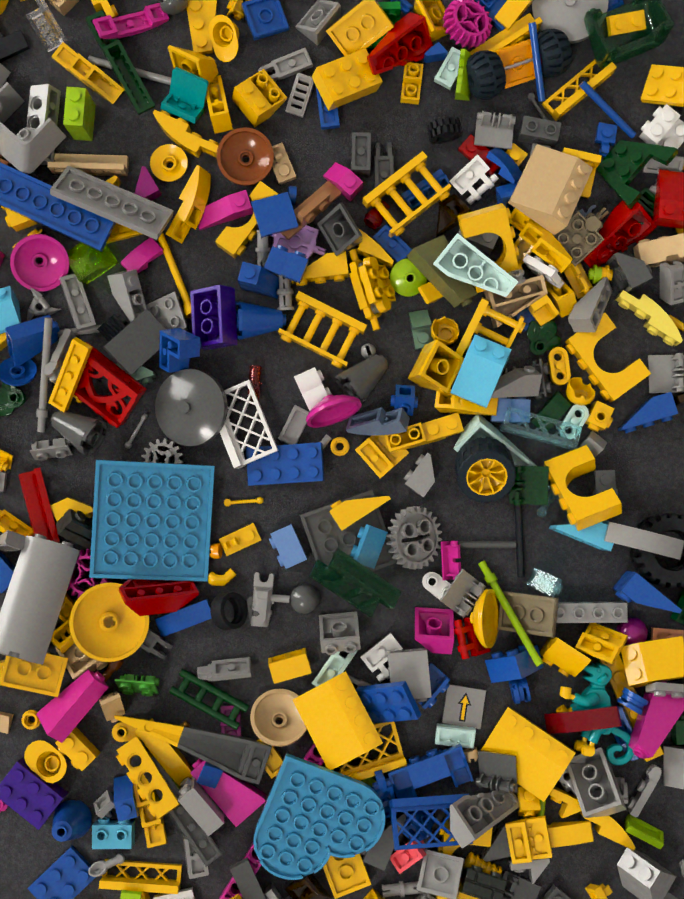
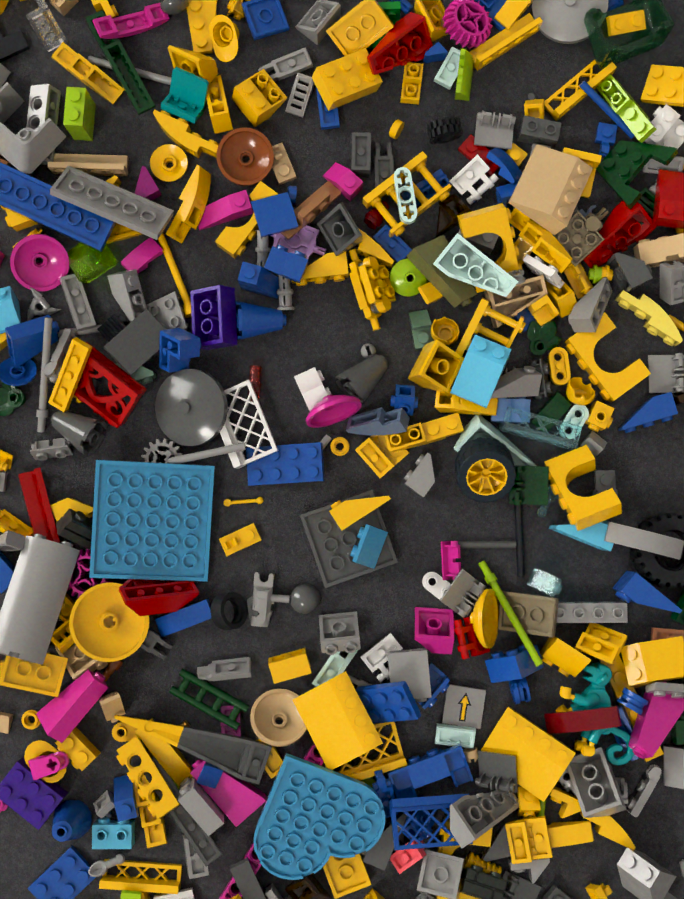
bright green hinge [115,674,160,697] -> none
light grey hinge [124,413,148,449] -> none
yellow arm [208,568,237,586] -> none
light orange hinge [209,543,223,559] -> none
medium blue brick [269,524,308,569] -> none
yellow fence [278,291,367,369] -> none
light grey tile [278,405,309,444] -> none
clear green fence [309,549,402,617] -> none
light grey pin [381,881,422,898] -> none
light grey gear [386,506,442,570] -> none
black plate [466,29,572,100] -> none
blue bar [528,22,546,102] -> none
magenta hair [616,617,648,646] -> none
lime tile [625,814,664,849] -> none
none -> dark pink piece [28,751,69,780]
none -> light grey bar [168,442,246,464]
none -> yellow tile [389,119,404,140]
none -> light aqua beam [393,167,417,224]
none -> yellow slope [524,99,545,119]
none -> lime slope [597,74,657,143]

